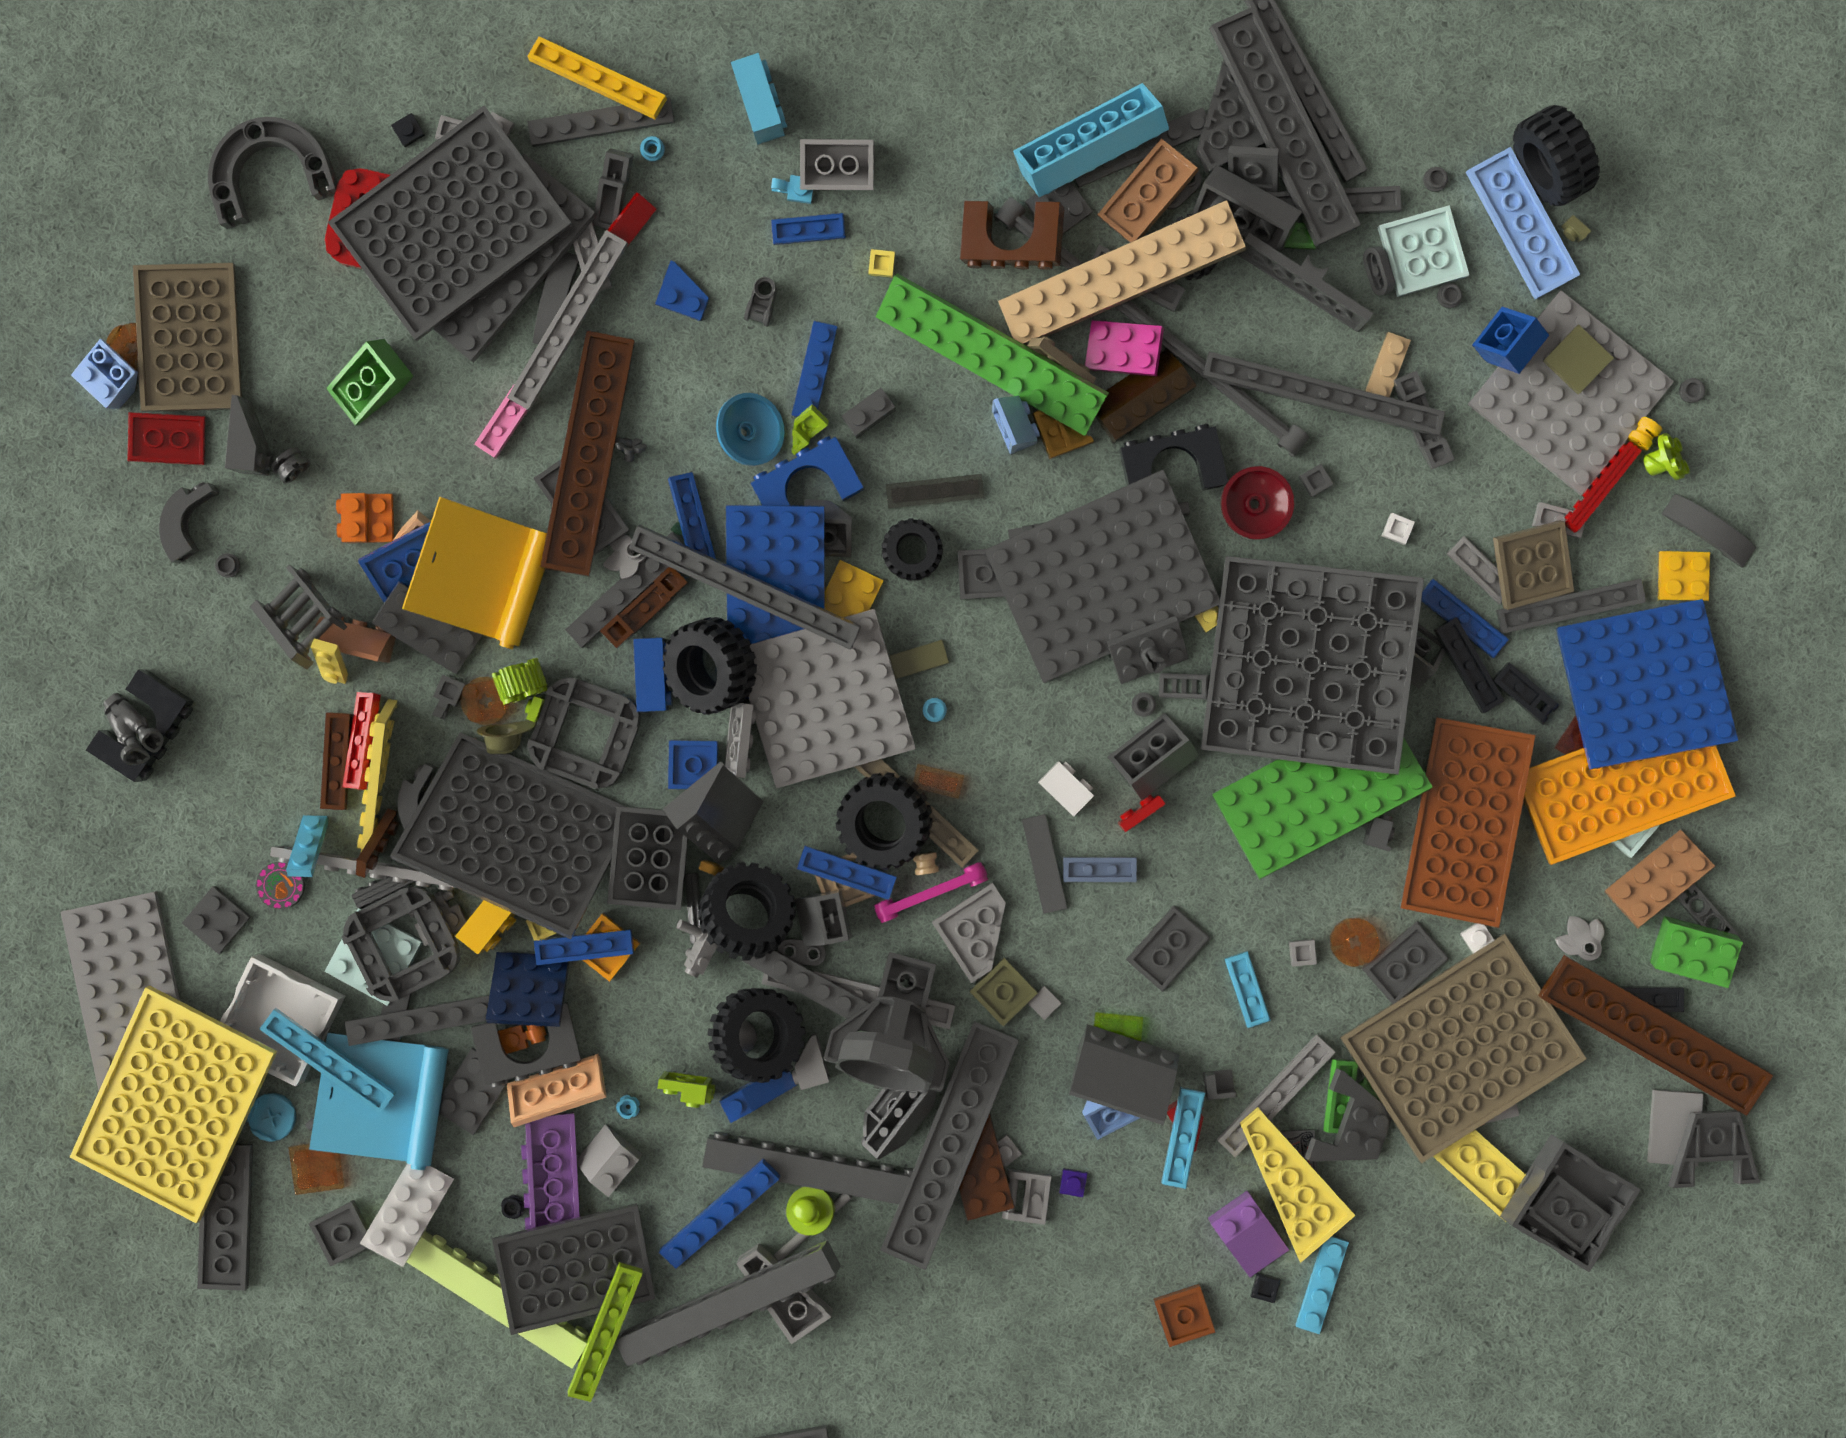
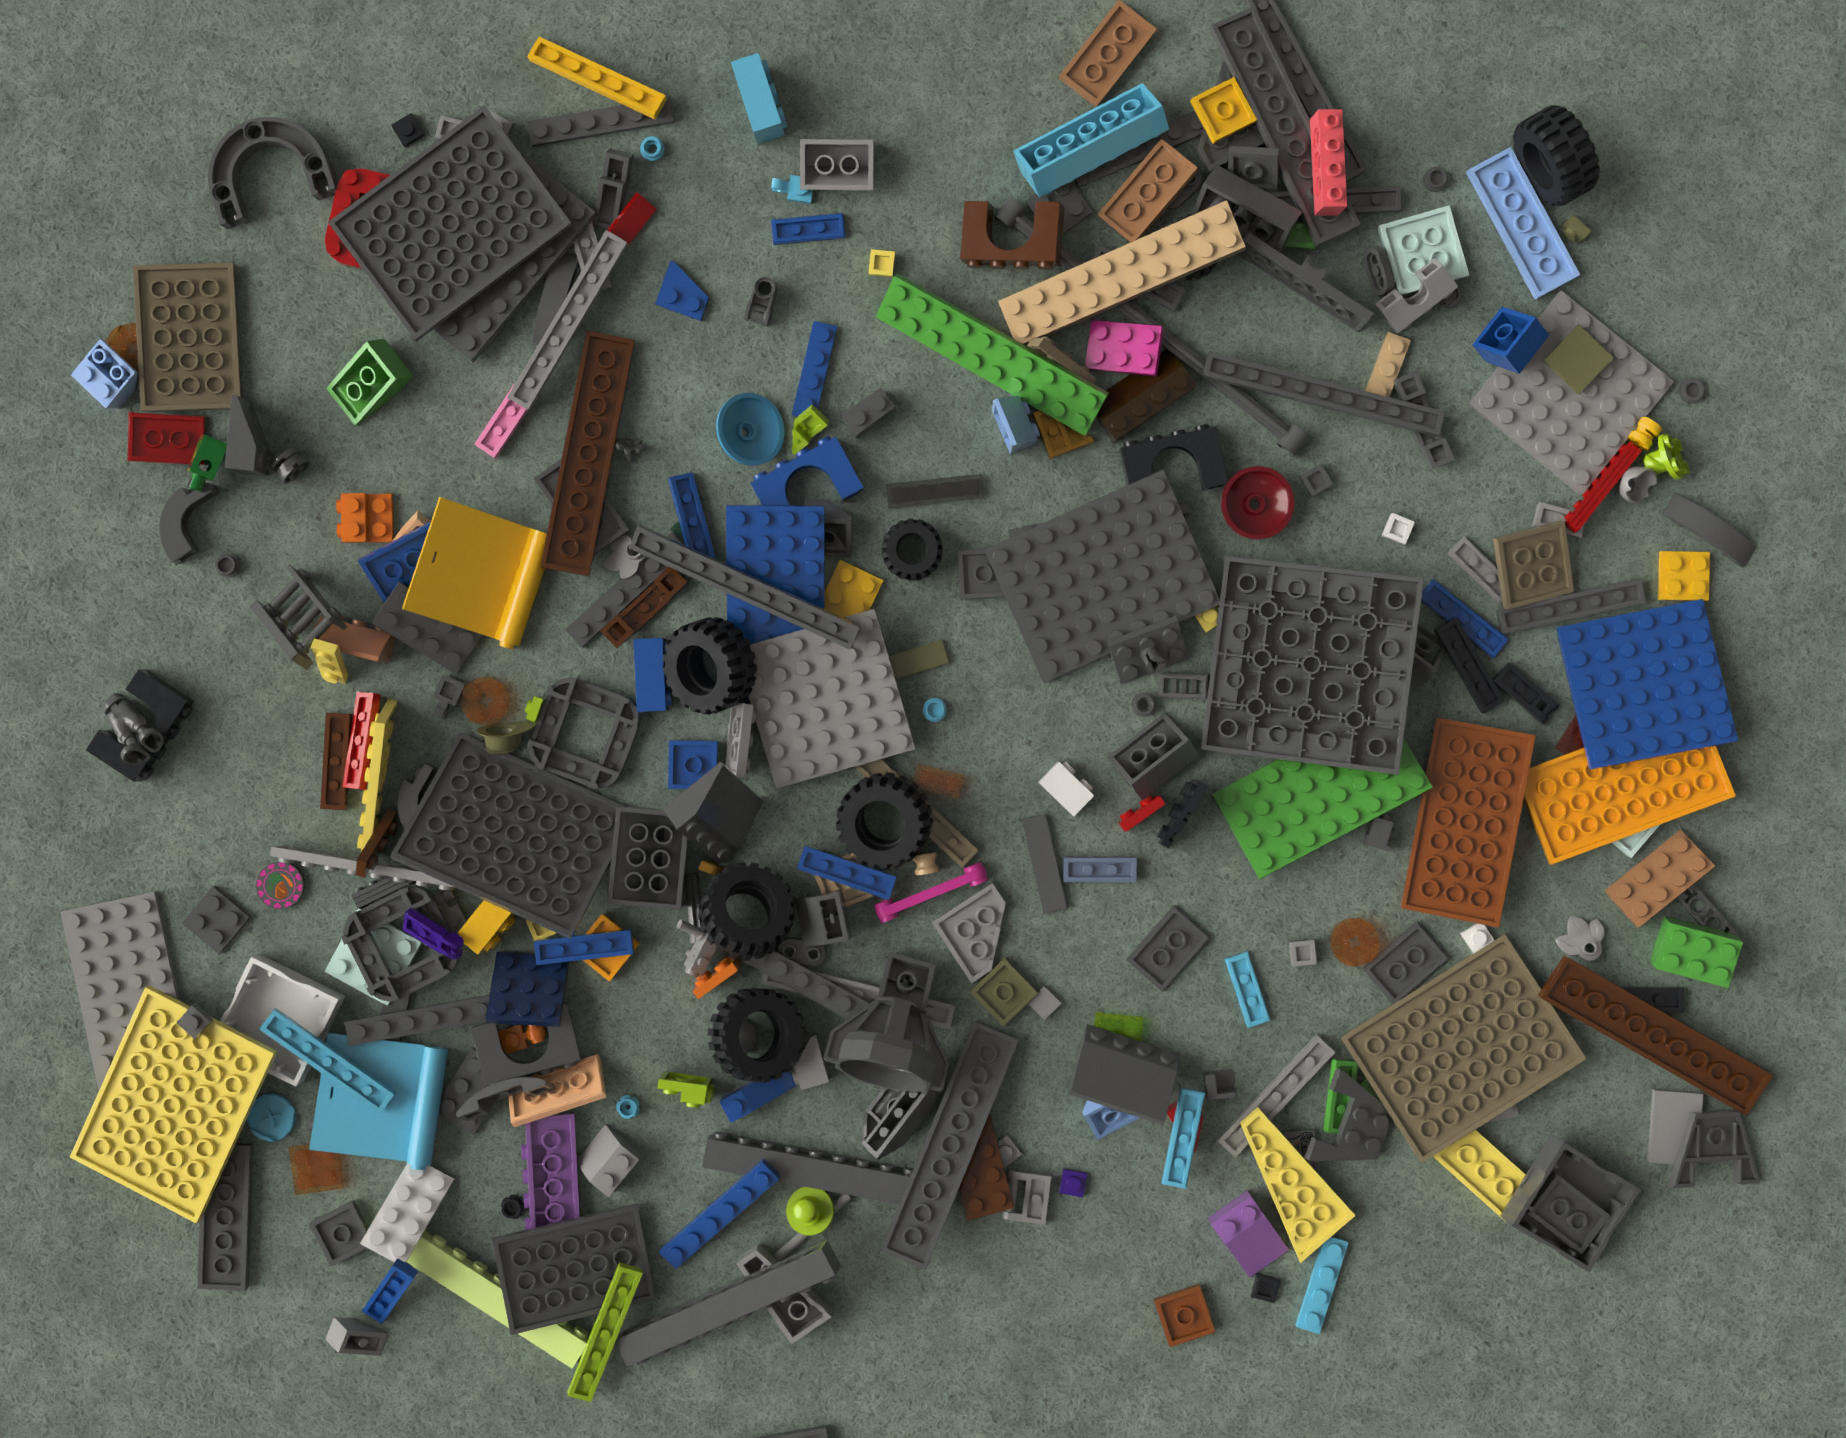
medium azure plate [286,815,328,877] -> none
lime brick [492,658,548,705] -> none
none -> dark grey plate [176,1003,213,1039]
none -> green torso [187,435,227,492]
none -> light grey slope [325,1317,388,1356]
none -> blue plate [362,1258,418,1324]
none -> dark purple hinge [403,907,464,960]
none -> dark grey slope [456,1077,555,1121]
none -> orange plate [692,955,740,999]
none -> medium nougat plate [1059,0,1157,107]
none -> black plate [1157,779,1209,849]
none -> yellow plate [1190,77,1257,144]
none -> coral brick [1310,109,1347,216]
none -> light grey arch [1375,258,1458,333]
none -> light grey hair [1619,467,1657,503]

